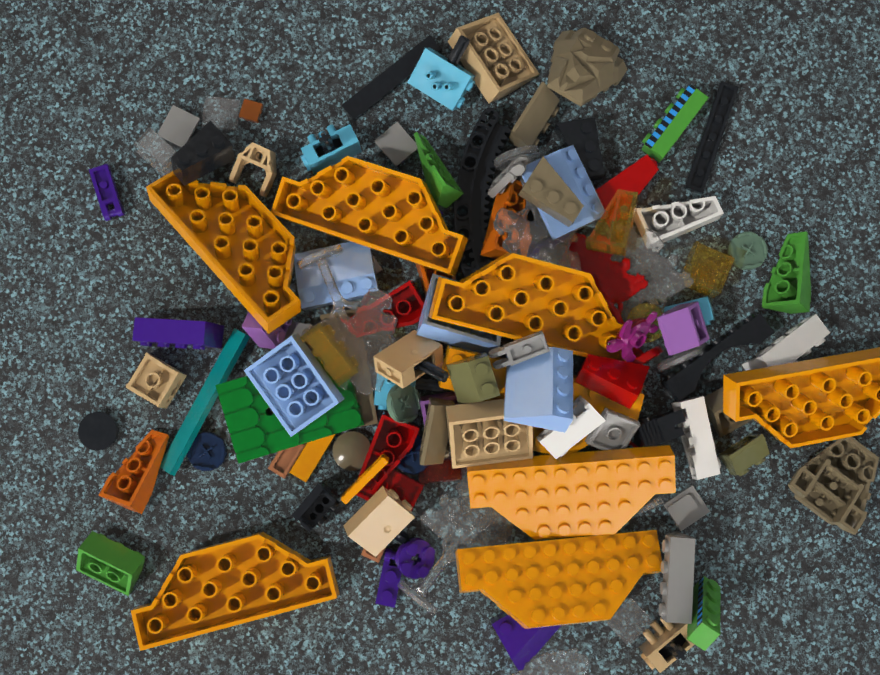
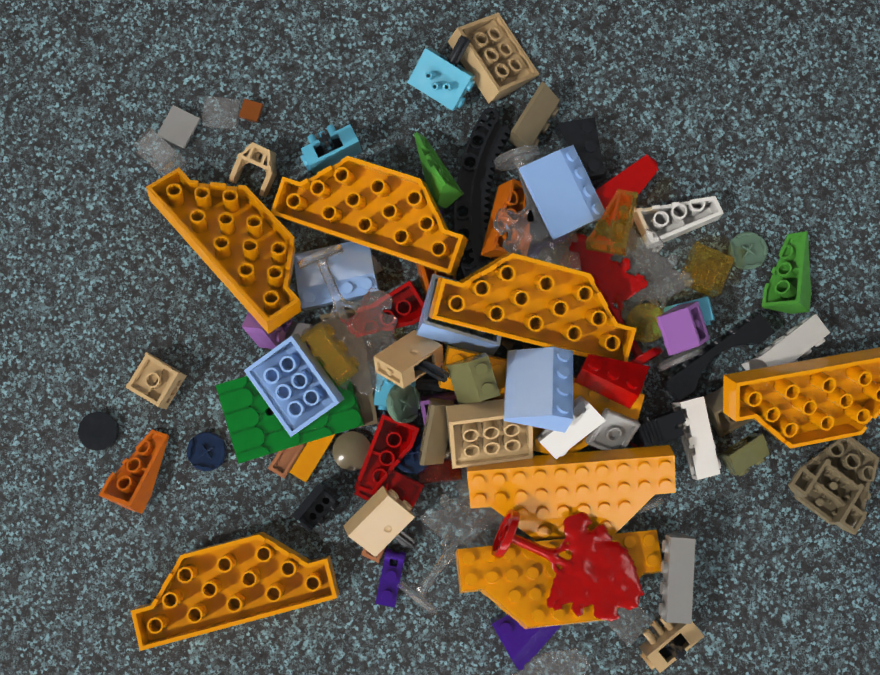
bright green slope [76,531,145,596] -> none
dark purple plate [89,164,125,221] -> none
dark purple wedge [132,317,224,350] -> none
teal tile [160,328,250,476] -> none
black wedge [171,120,234,186] -> none
light orange tile [341,453,389,505] -> none
black tile [342,35,442,121] -> none
light grey piece [374,122,418,167] -> none
dark purple plate [395,537,435,579] -> none
light grey hinge [488,154,530,198] -> none
light grey hinge [488,330,550,369] -> none
dark tan wedge [518,156,584,227] -> none
dark tan wedge [547,28,627,107] -> none
magenta animal [606,311,659,362] -> none
bright green brick [641,84,709,163] -> none
light grey piece [663,485,710,531] -> none
black tile [684,81,739,195] -> none
bright green brick [687,576,721,651] -> none
none -> red plant [491,509,645,621]

